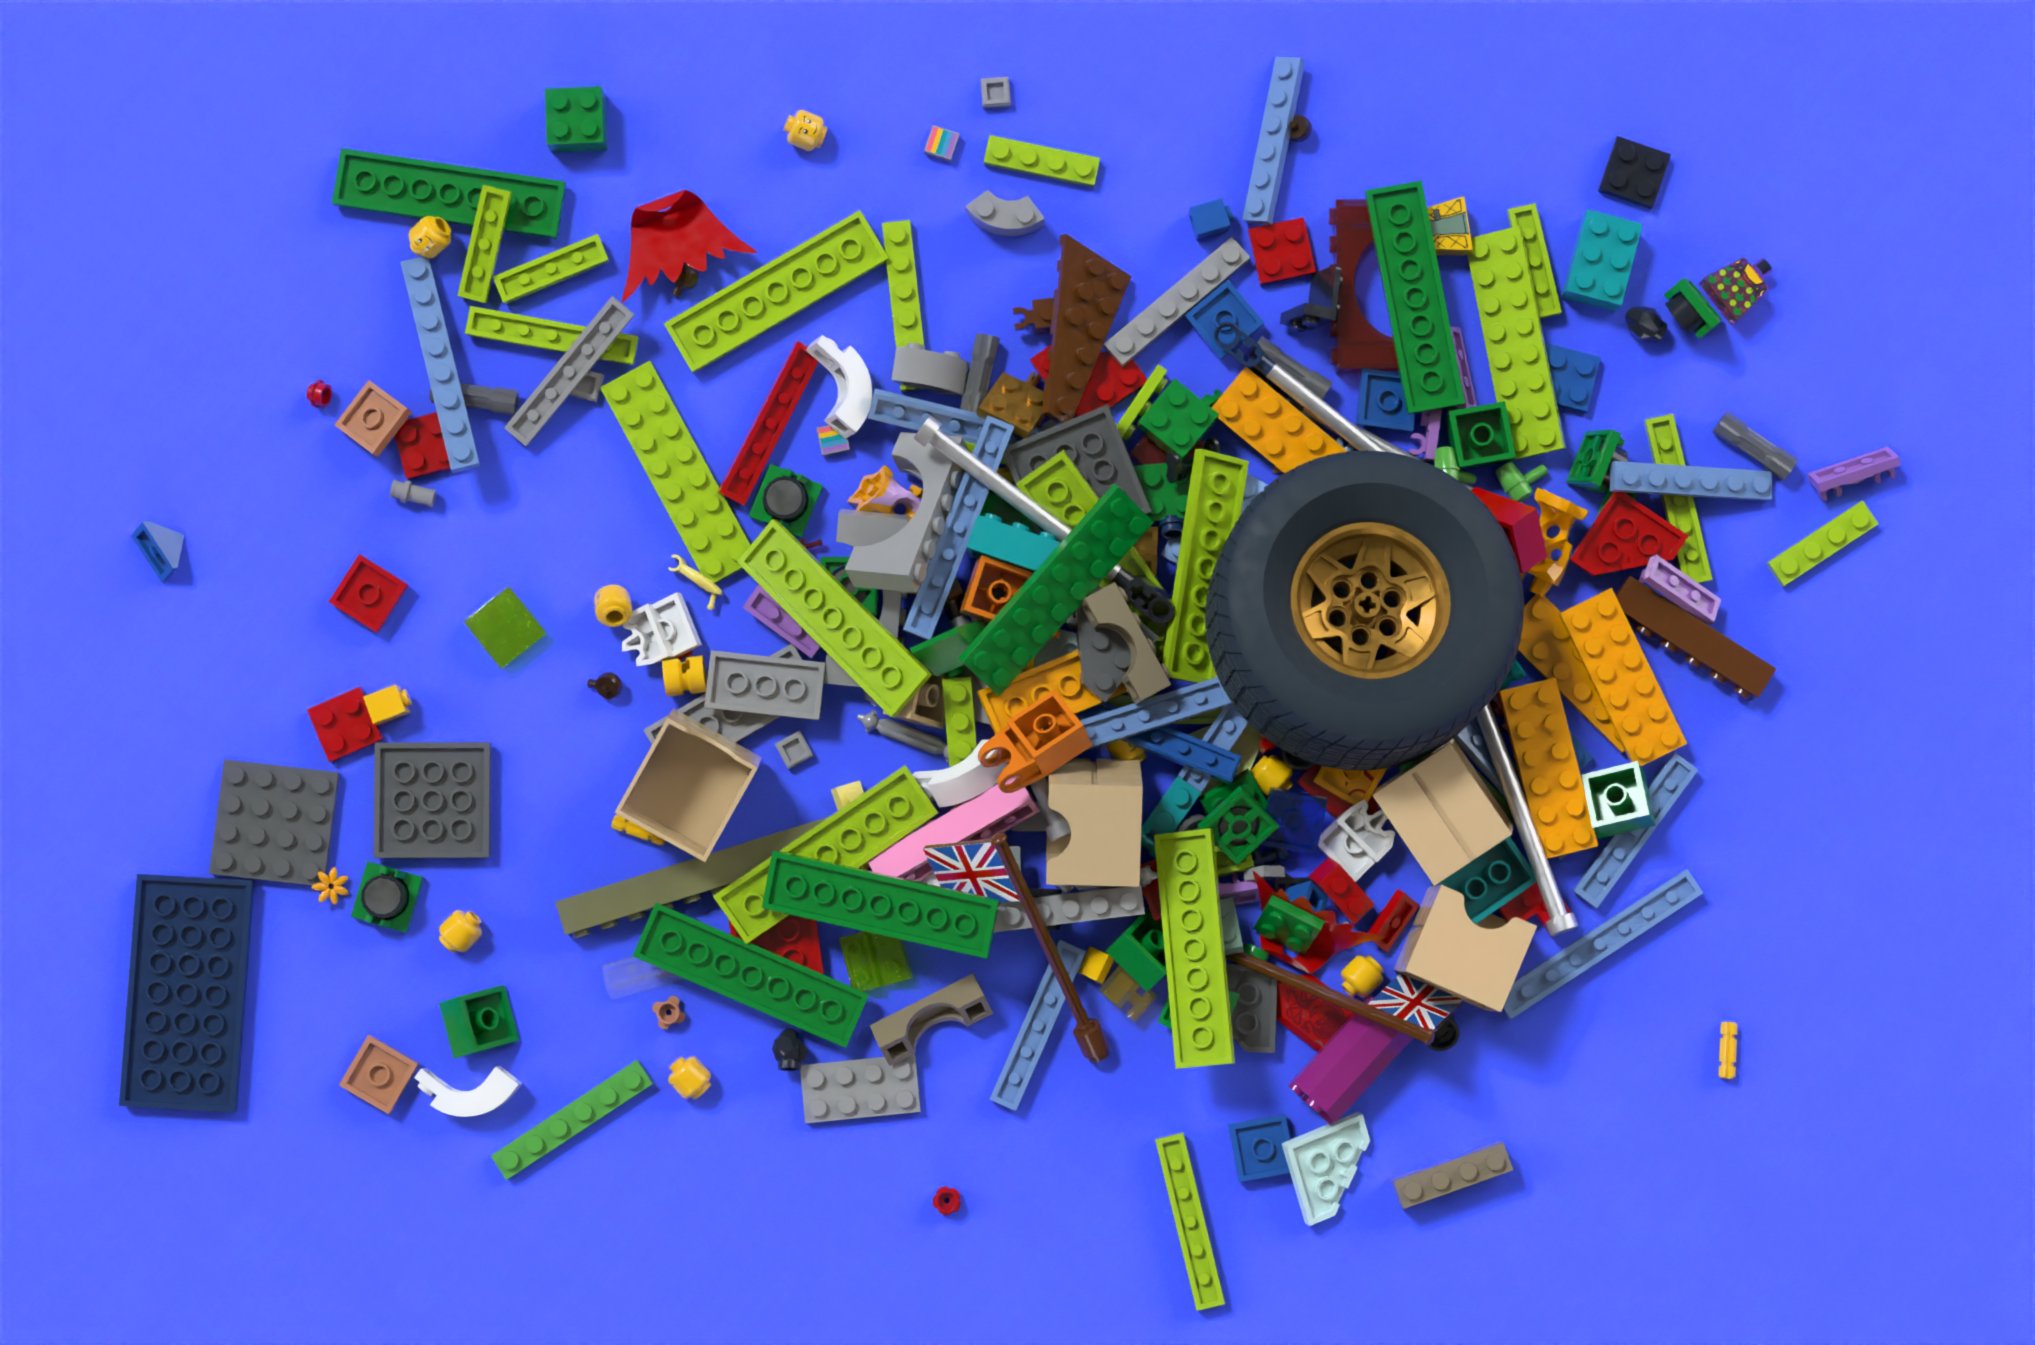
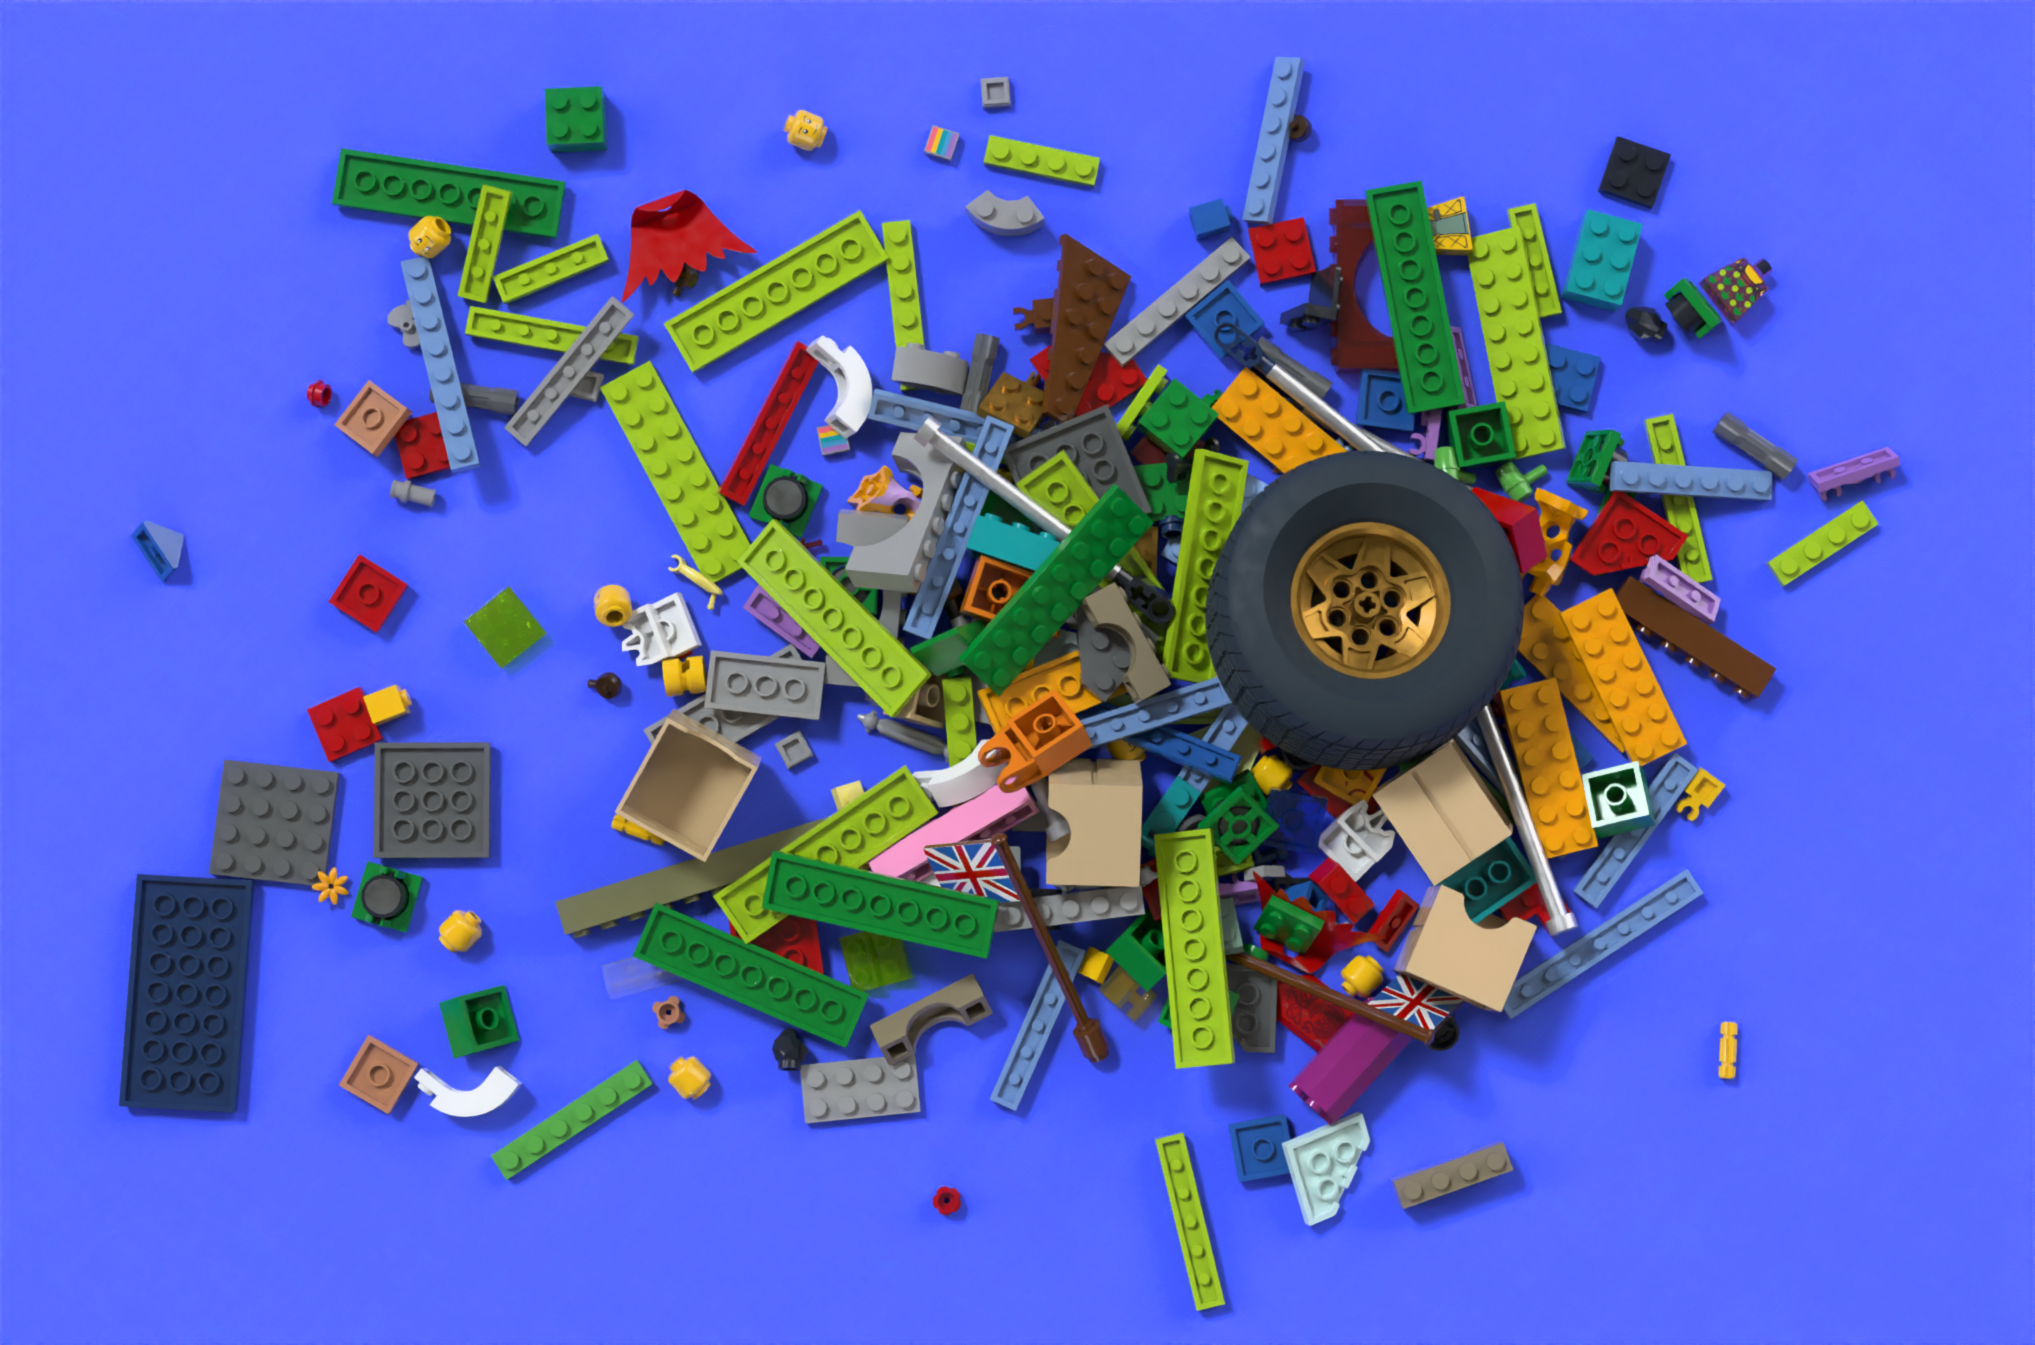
none -> light grey piece [387,300,421,349]
none -> yellow plate [1675,767,1726,821]

